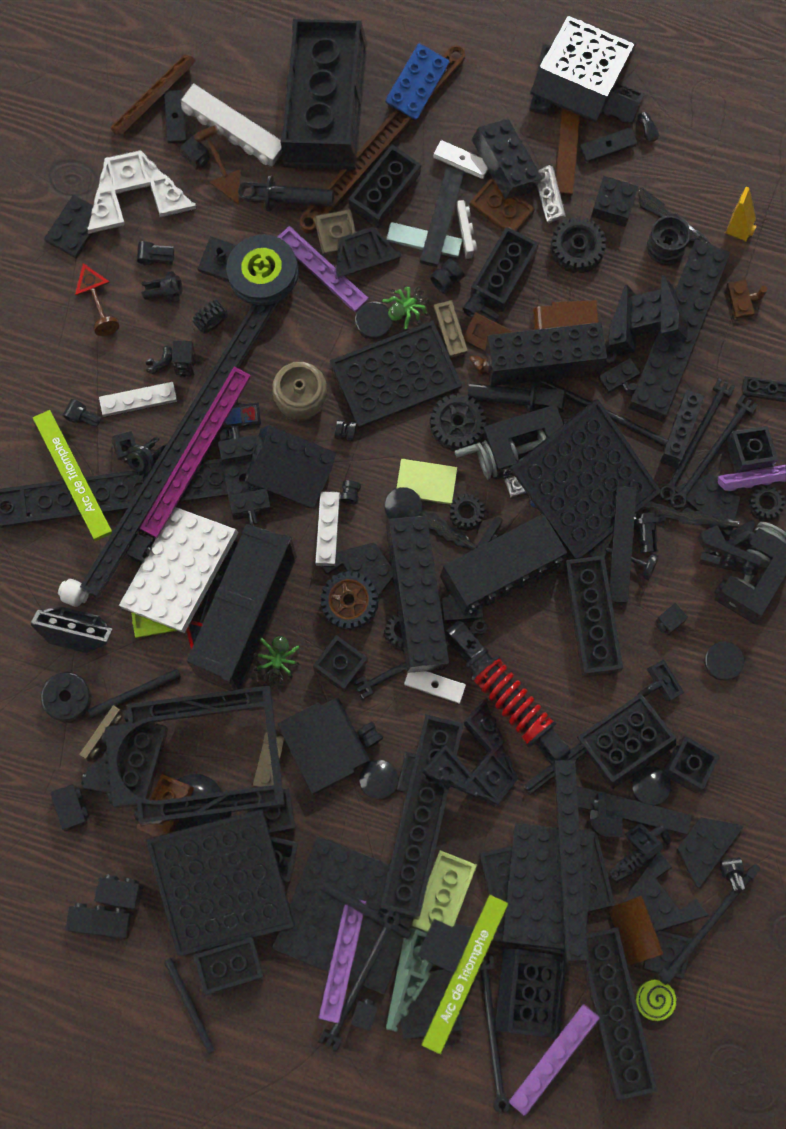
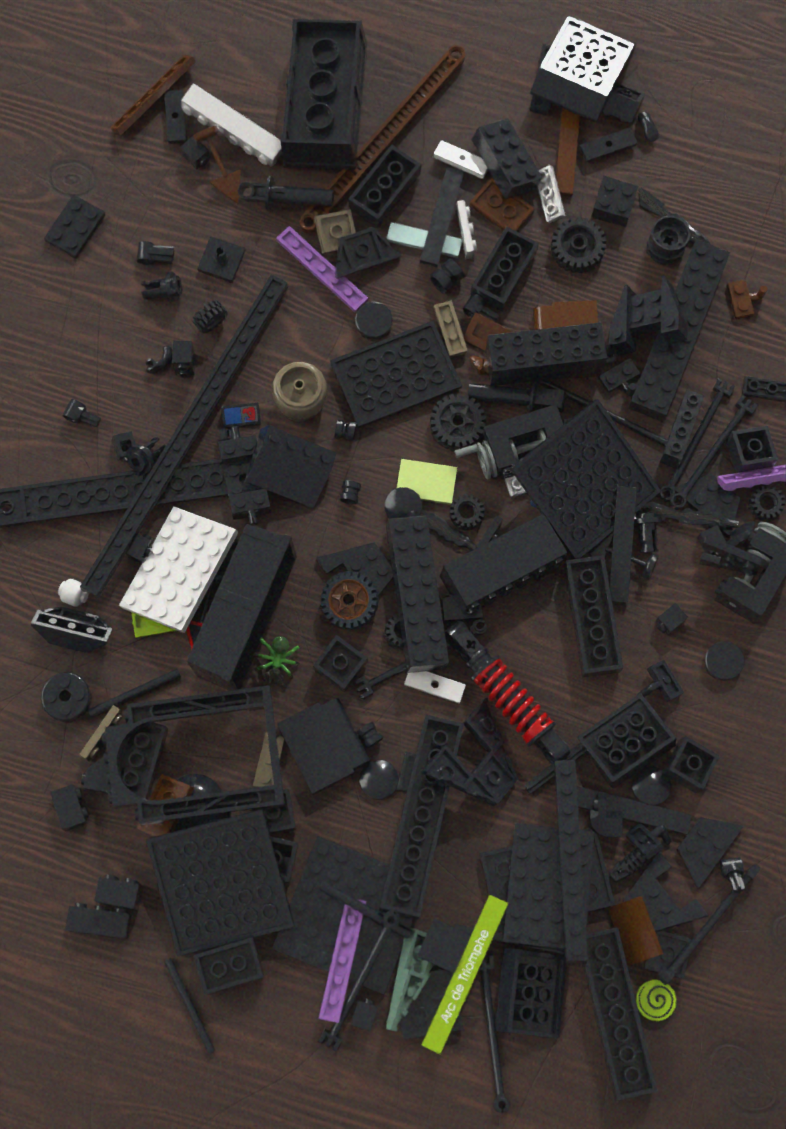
lime tile [33,410,112,541] -> none
reddish brown piece [75,263,120,336] -> none
white wing [88,151,196,234] -> none
white plate [99,382,177,417] -> none
magenta plate [140,367,251,539] -> none
black wheel [226,235,299,305] -> none
white plate [316,492,340,566] -> none
animal [382,285,430,331] -> none
blue bracket [385,43,449,120] -> none
yellowish green tile [411,851,477,932] -> none
medium lavender plate [509,1005,600,1116] -> none
yellow wedge [725,187,756,241] -> none

